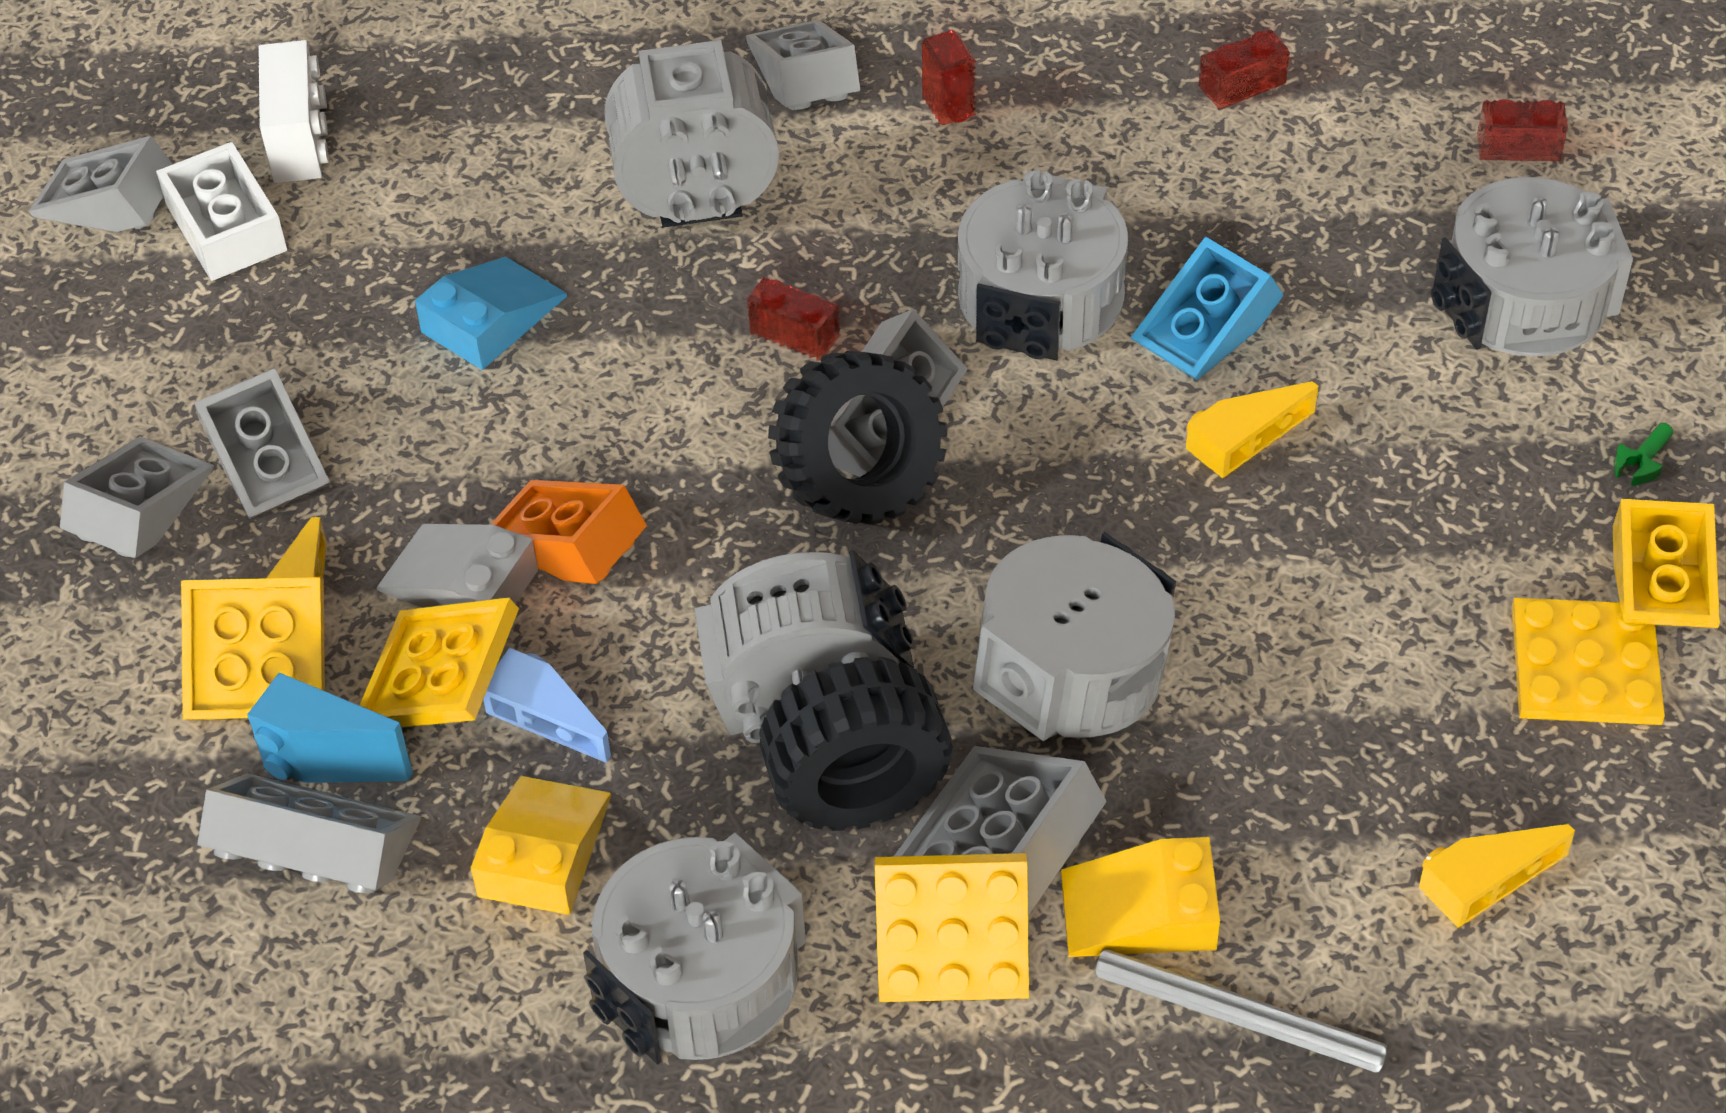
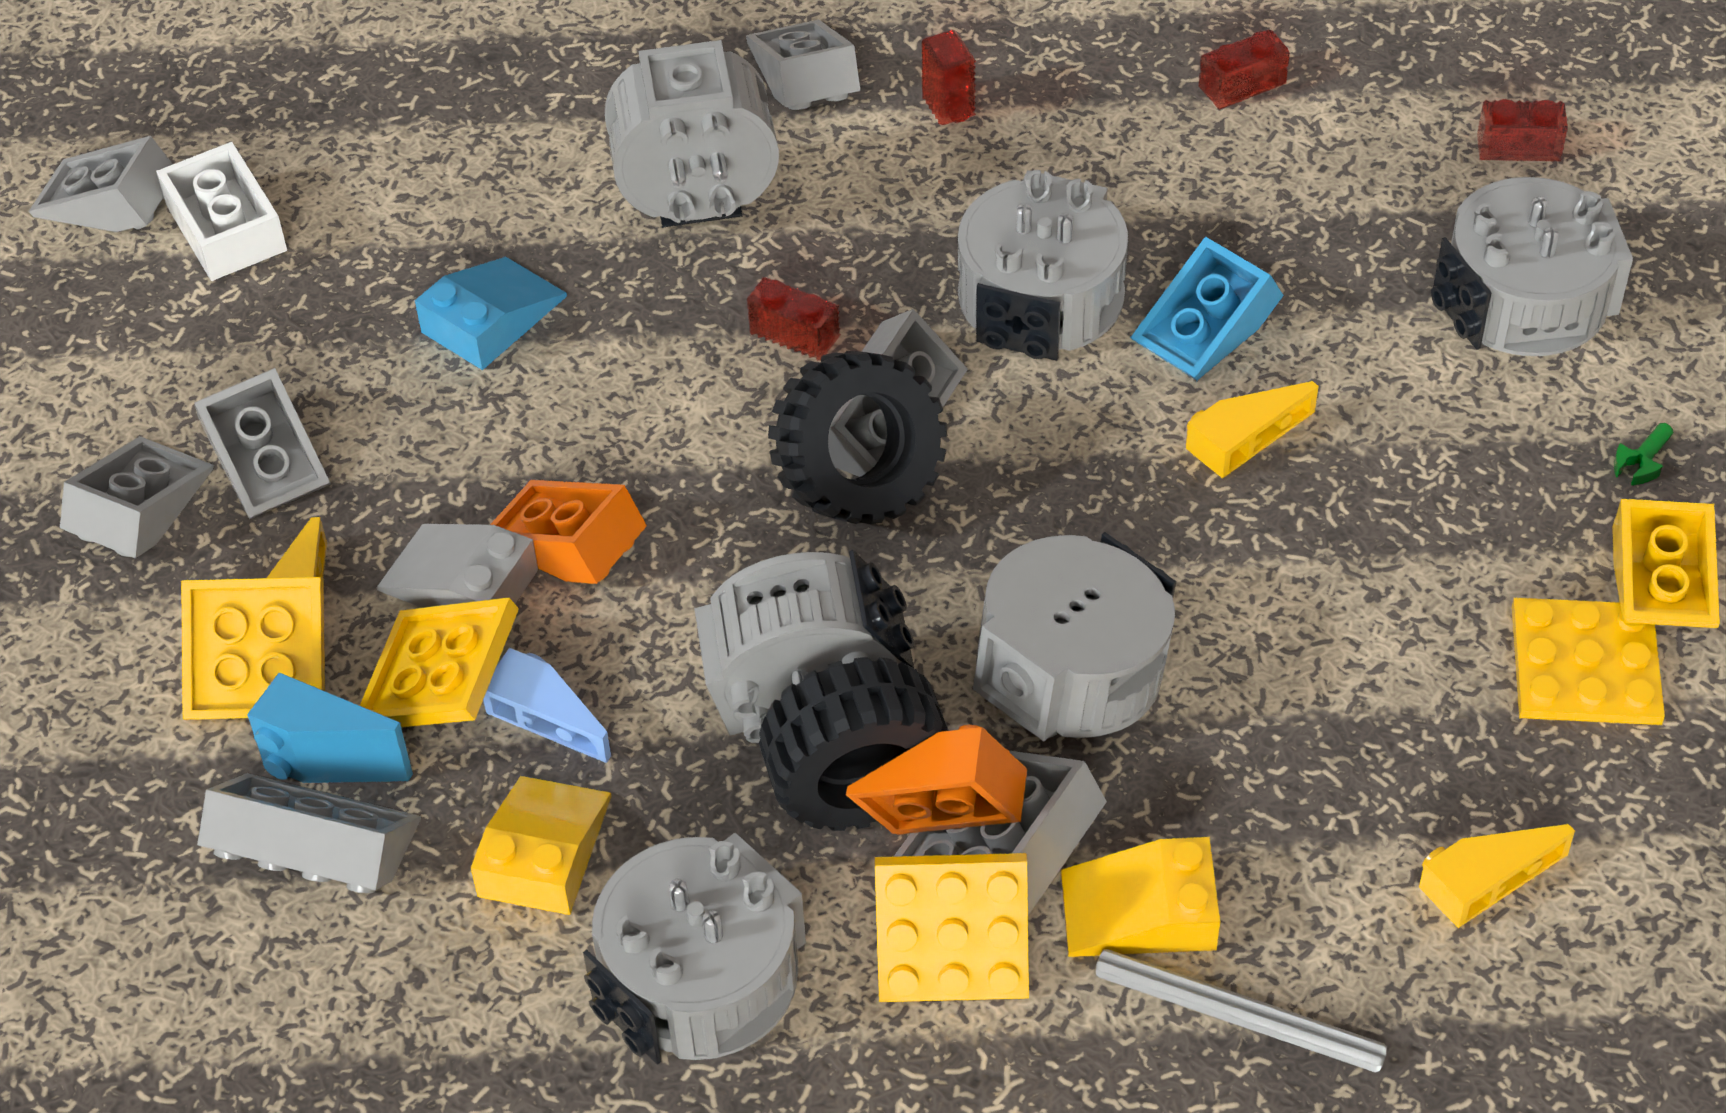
white brick [259,40,329,183] -> none
none -> orange slope [846,725,1027,834]

